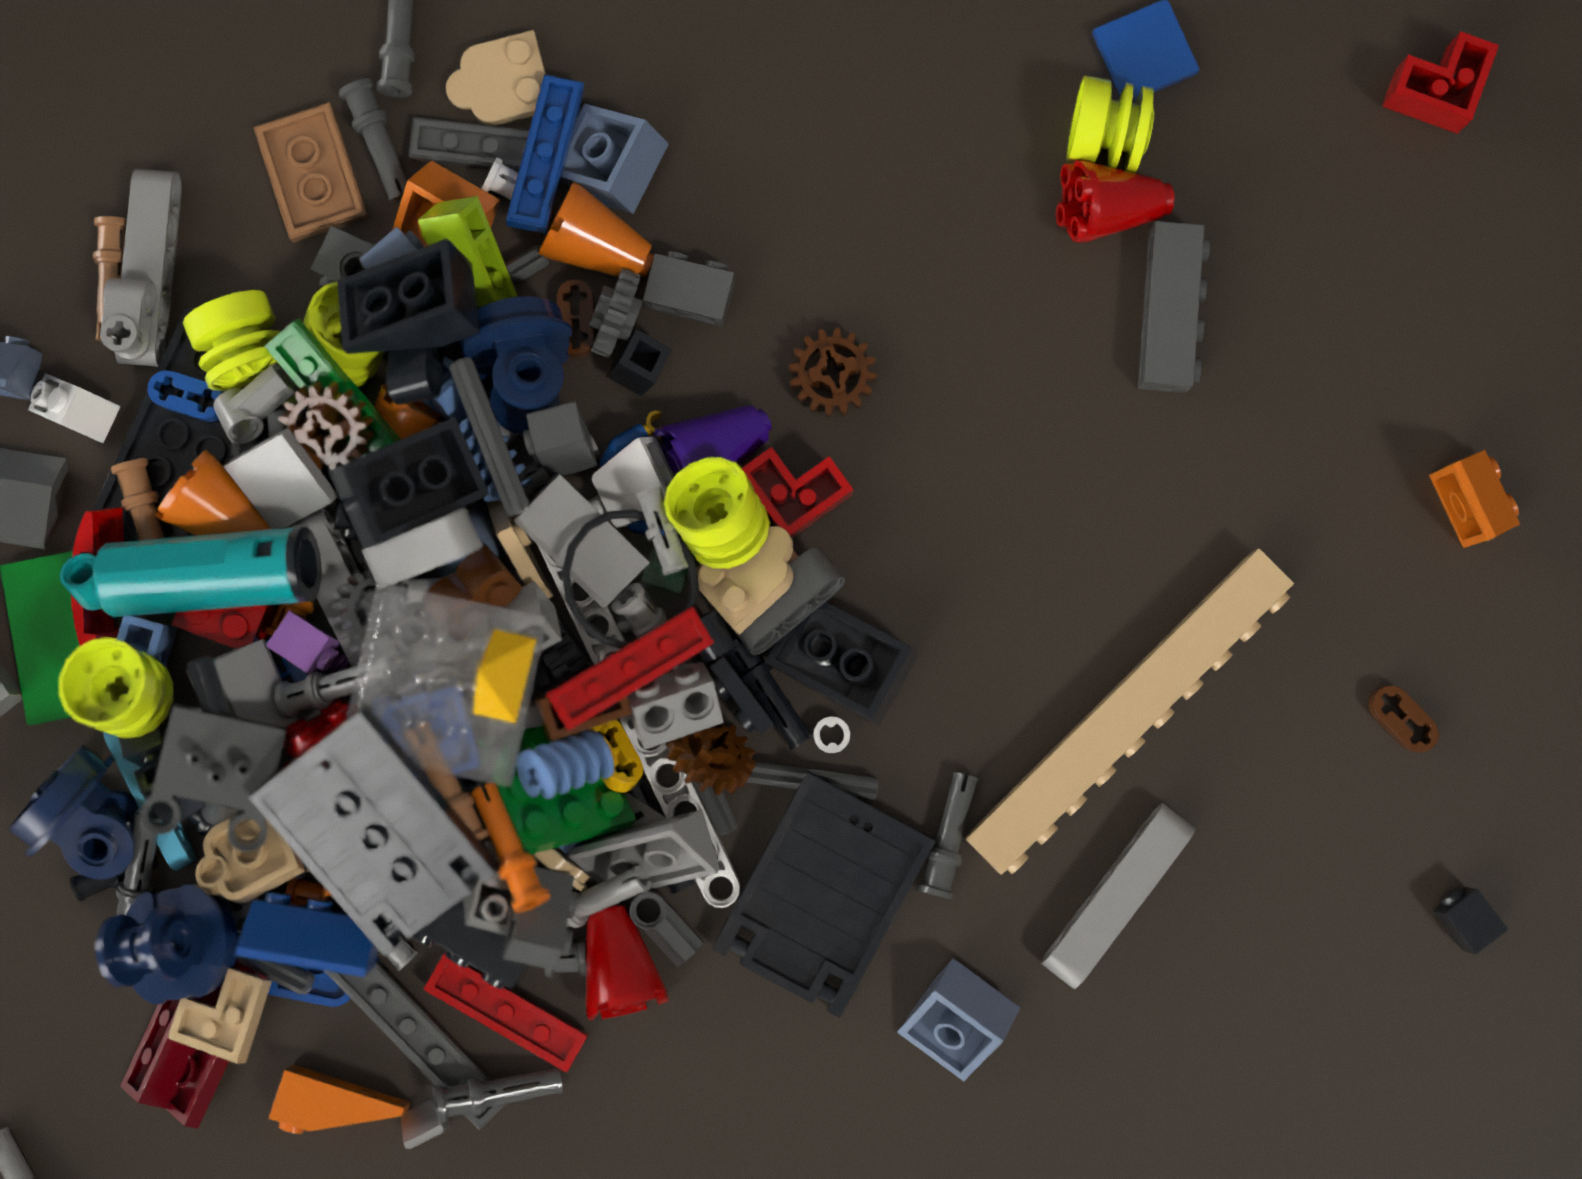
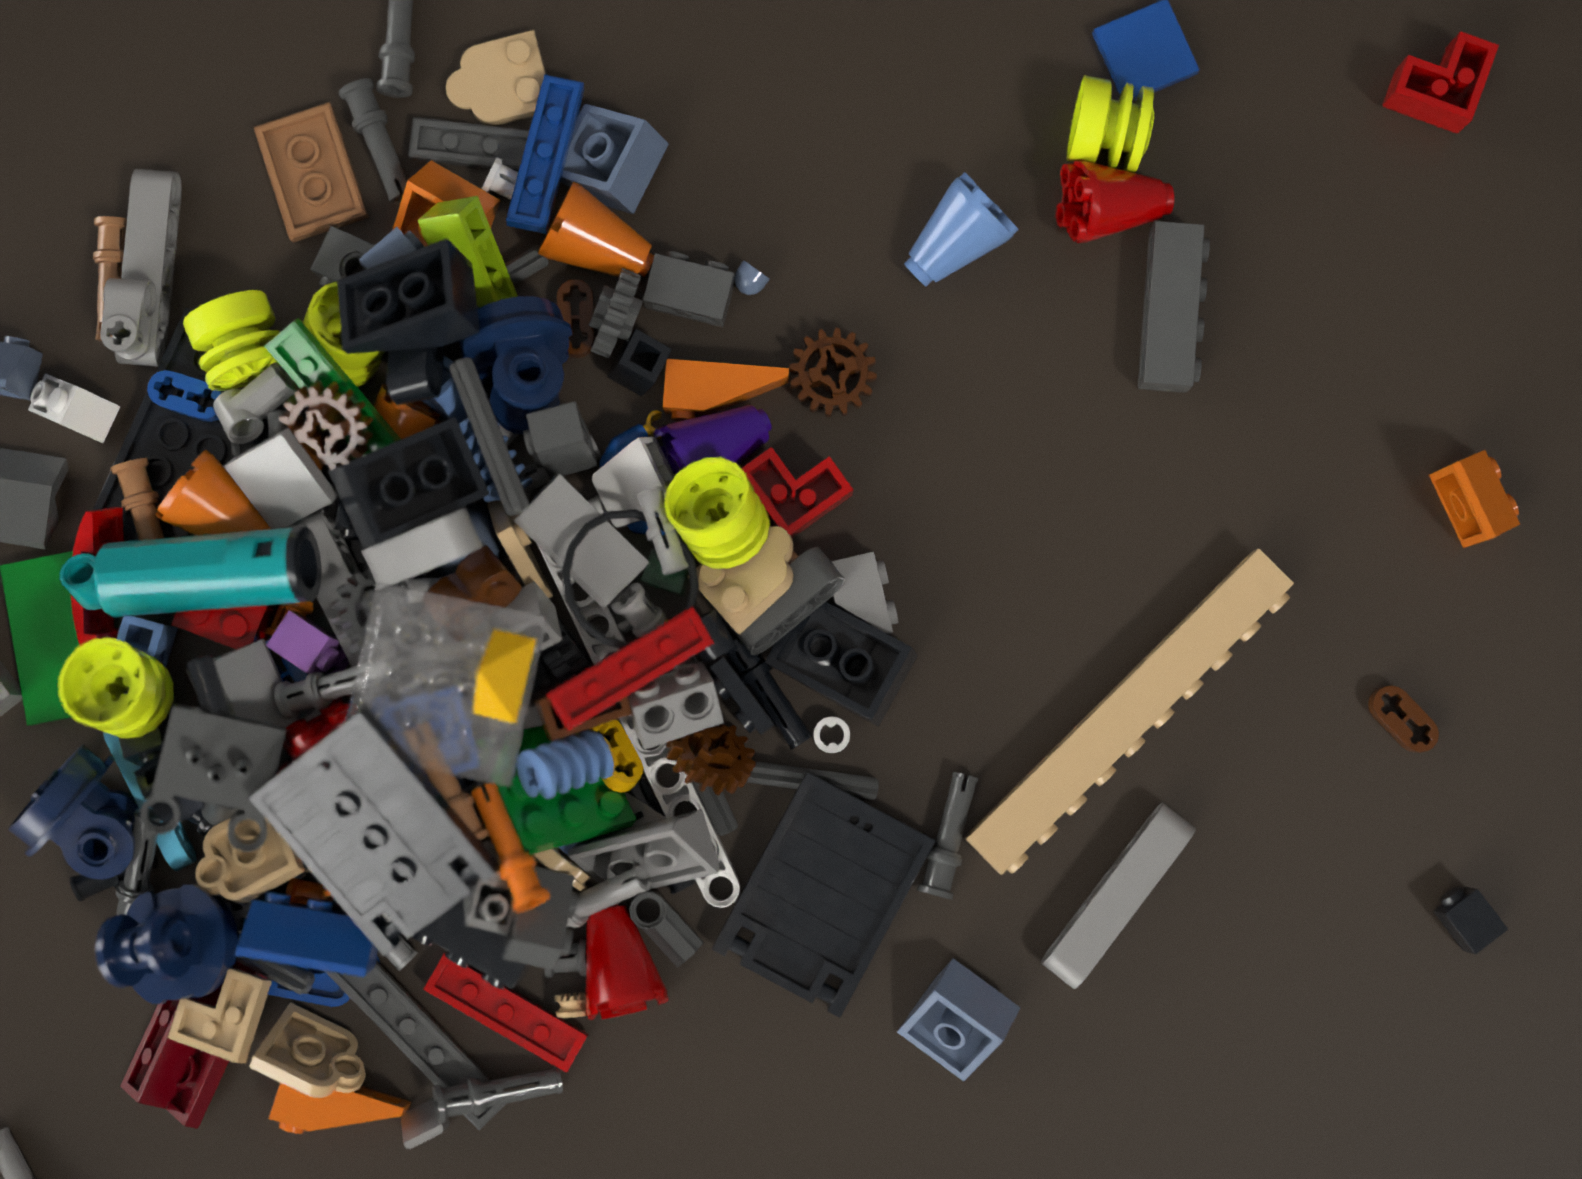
none -> tan plate [250,1002,365,1098]
none -> tan bush [555,992,587,1018]
none -> orange slope [662,359,789,421]
none -> sand blue hinge [735,260,770,295]
none -> light grey slope [832,552,898,635]
none -> medium blue cone [904,172,1019,287]

